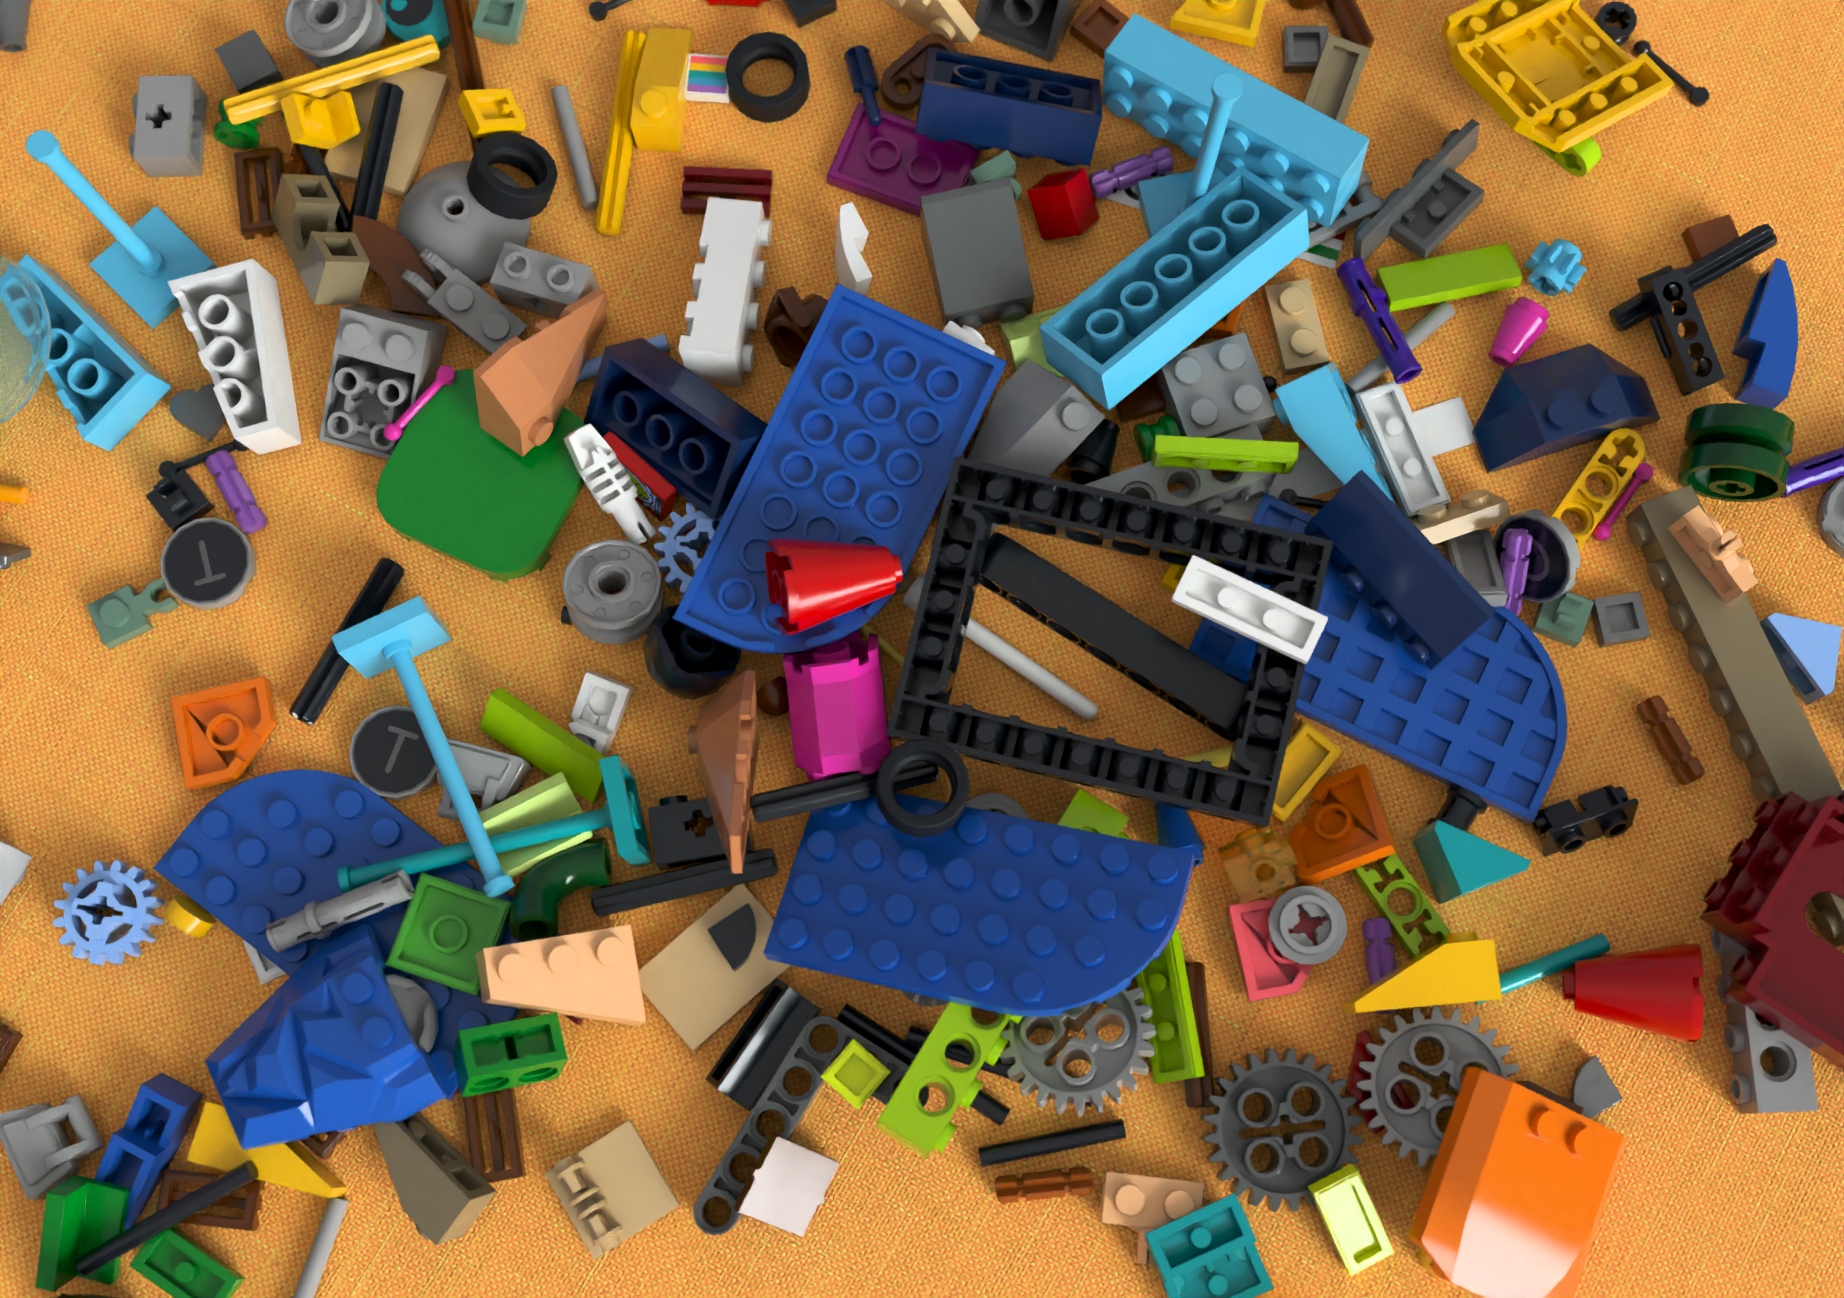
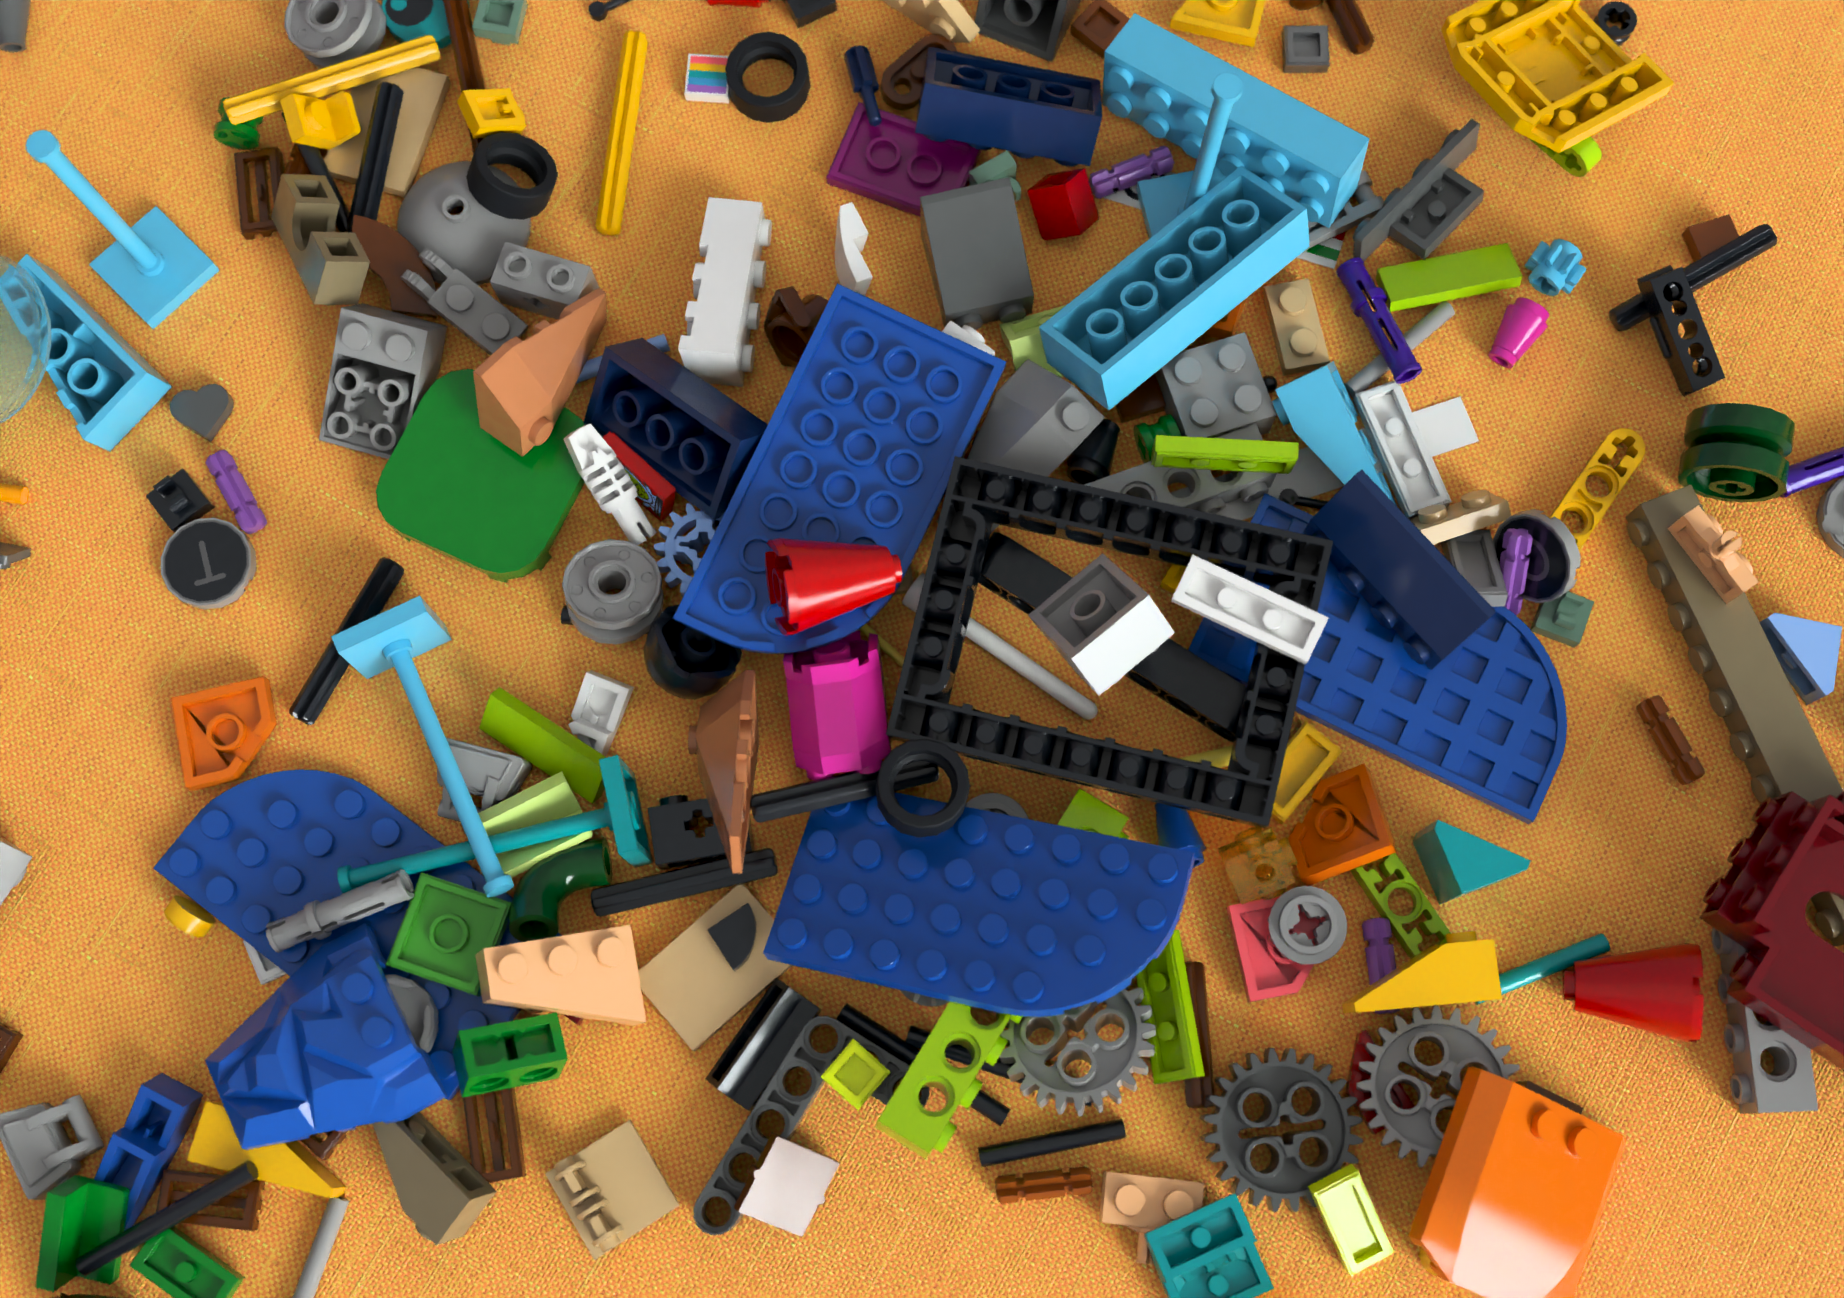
light blue gear [53,860,165,965] -> none
sand green plate [86,579,179,649] -> none
light grey brick [129,75,207,177] -> none
black hinge [159,439,249,478] -> none
white wedge [167,258,302,455] -> none
dark grey brick [215,29,284,94] -> none
black tile [349,705,437,800] -> none
dark pink hinge [383,365,456,441] -> none
light grey bar [551,85,599,210] -> none
yellow slope [630,27,693,152] -> none
dark red tile [680,166,773,217] -> none
reddish brown hinge [756,676,789,716] -> none
dark tan tile [1303,34,1370,124] -> none
black bush [1425,784,1488,832] -> none
dark blue wedge [1472,343,1661,474] -> none
black hinge [1532,784,1639,857] -> none
flat silver tile [1570,1055,1623,1119] -> none
flat silver tile [1591,591,1651,648] -> none
dark pink hinge [1592,463,1653,541] -> none
black hinge [1633,40,1710,107] -> none
blue slope [1732,258,1798,409] -> none
none -> light grey slope [1028,553,1175,696]

